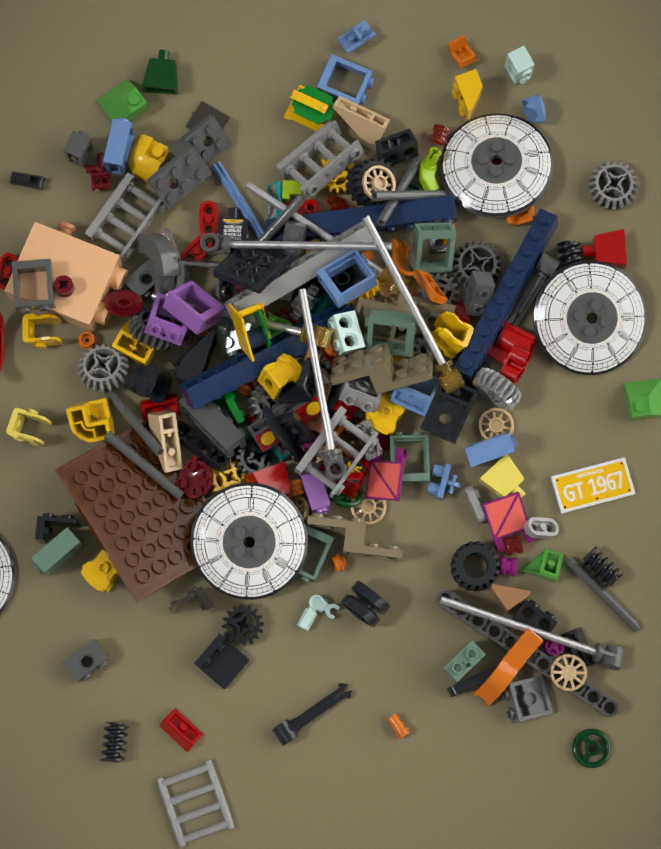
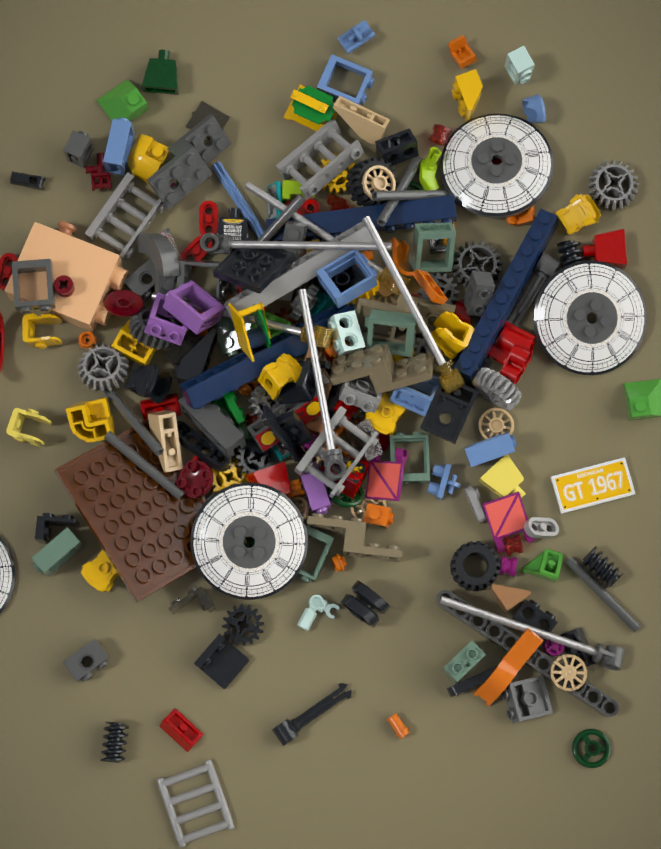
none -> orange bracket [364,503,394,529]
none -> yellow piece [555,194,601,235]

